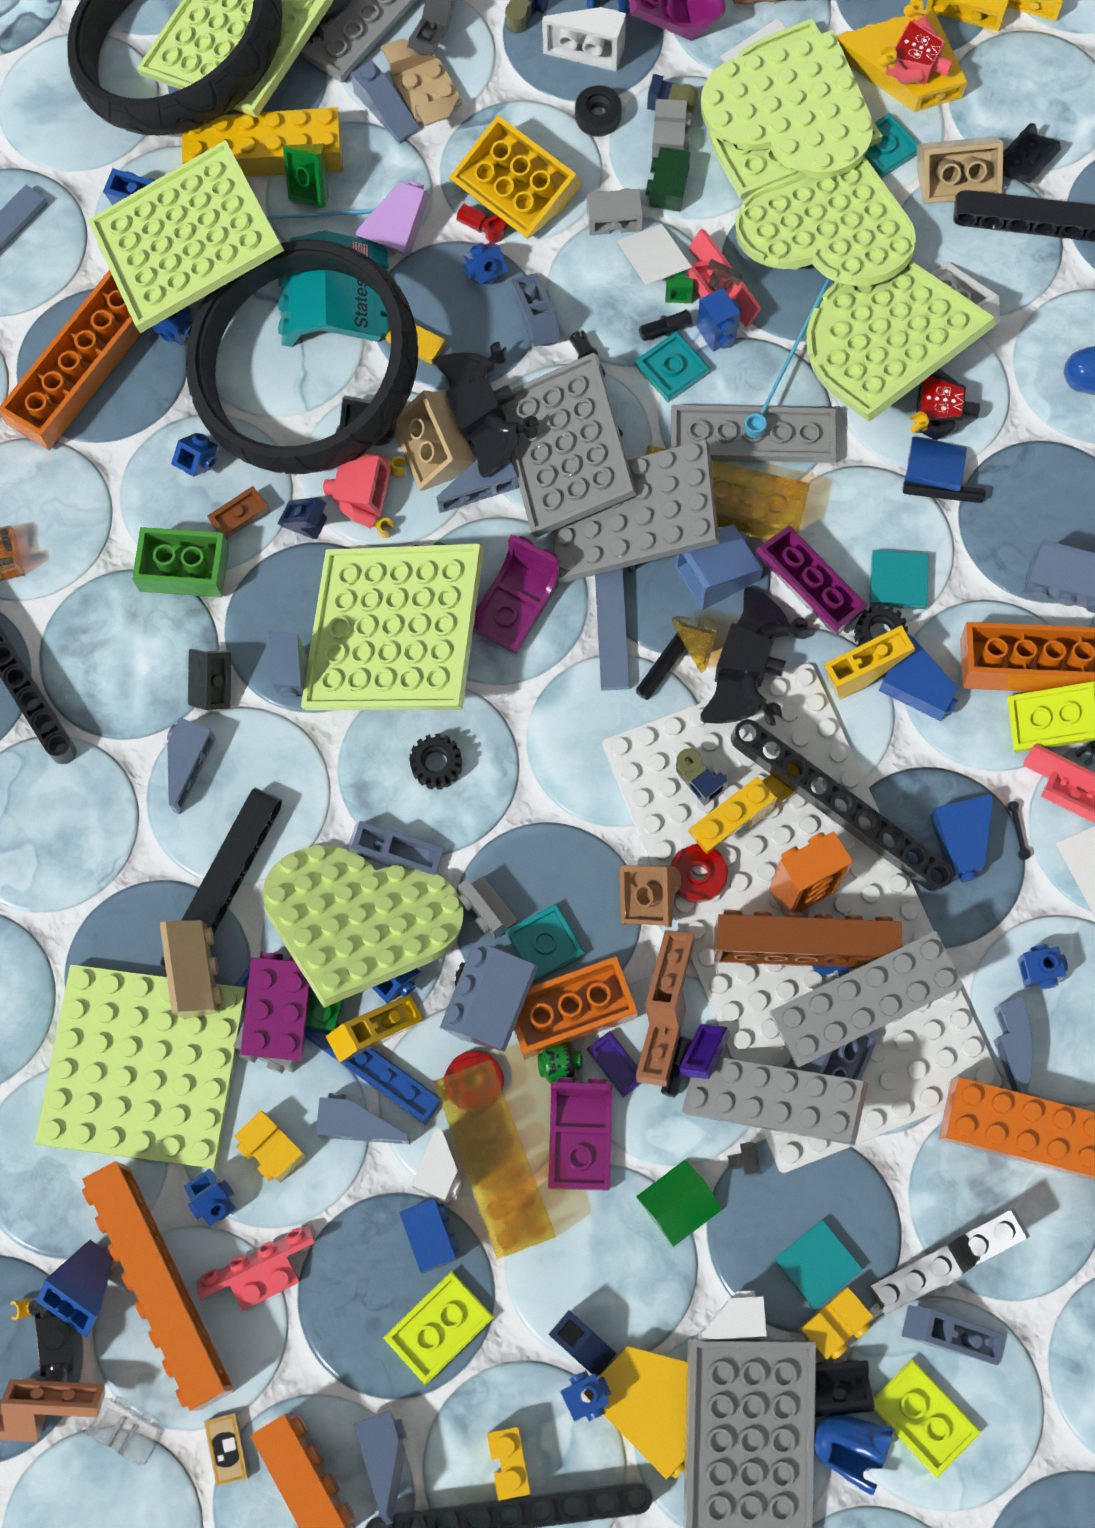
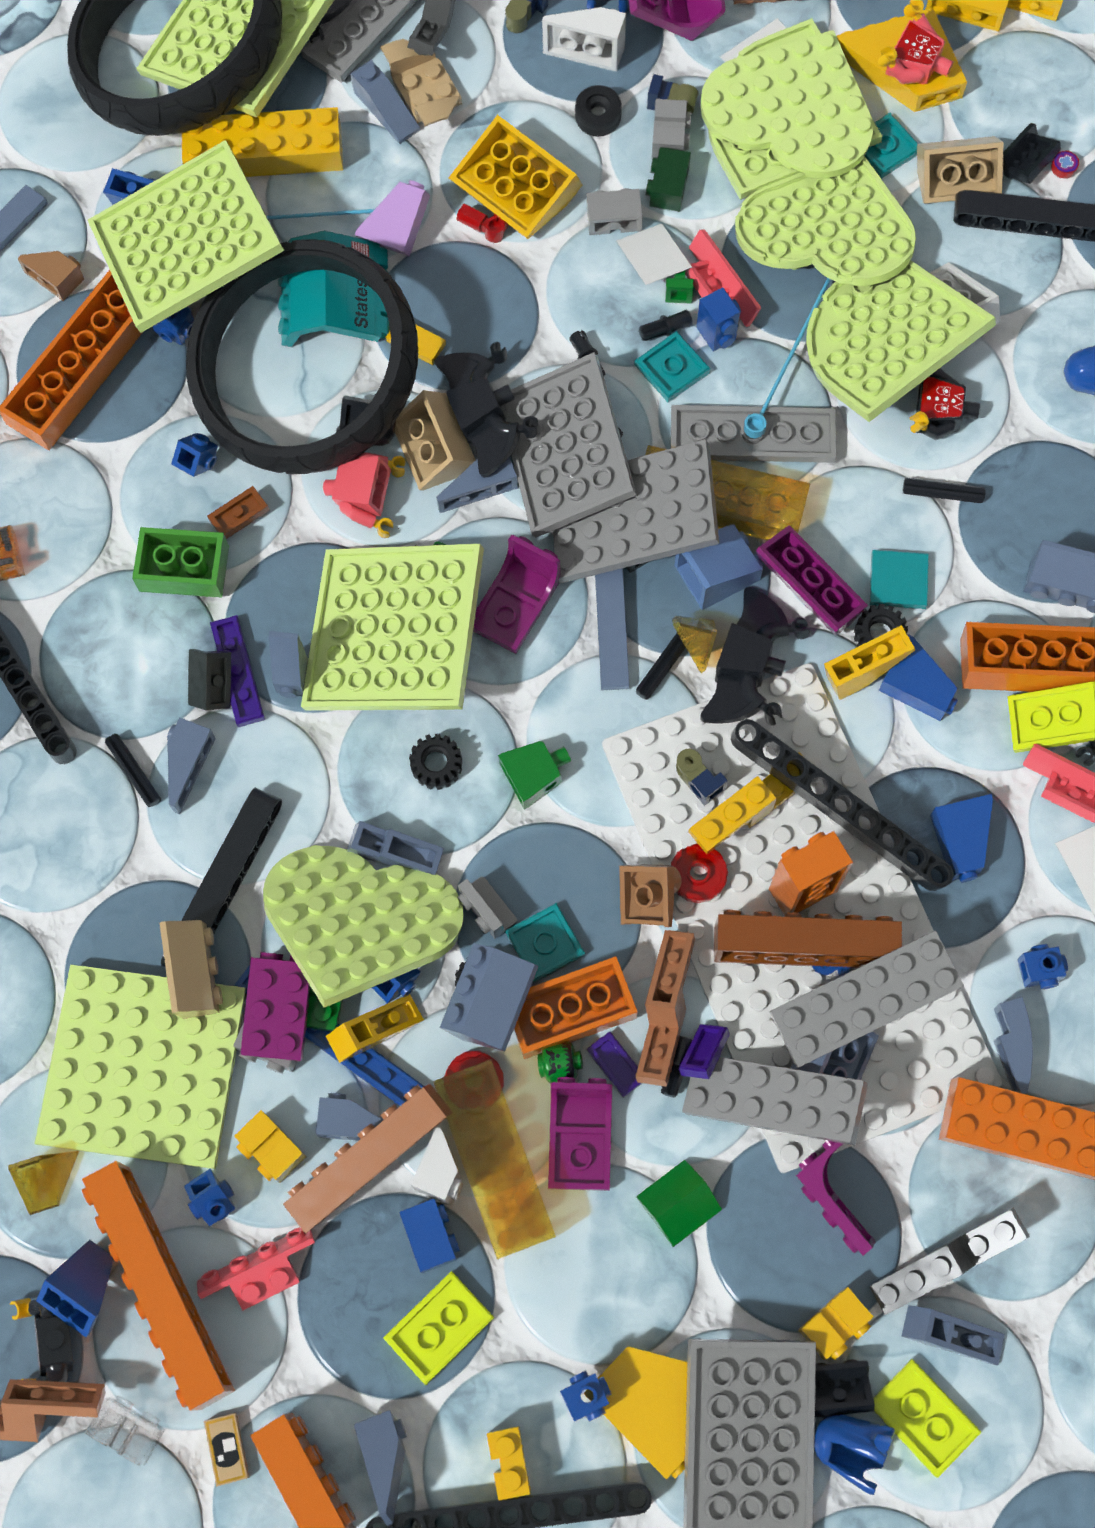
dark blue slope [277,497,327,539] -> none
green slope [283,144,329,208] -> none
blue brick [463,242,509,285] -> none
sand blue slope [511,273,560,347] -> none
dark blue slope [548,1310,617,1377] -> none
white slope [698,1291,767,1340] -> none
clear smoke tile [707,258,743,291] -> none
clear smoke tile [727,1142,762,1177] -> none
teal tile [774,1220,863,1310] -> none
blue slope [904,437,967,491] -> none
black hinge [1008,801,1031,860] -> none
none -> clear yellow slope [8,1151,79,1215]
none -> medium nougat slope [17,251,84,301]
none -> black axle [105,733,161,807]
none -> dark purple tile [210,615,265,728]
none -> nougat brick [283,1084,453,1234]
none -> green torso [498,741,571,810]
none -> magenta bracket [796,1141,876,1256]
none -> tile [1051,151,1079,179]

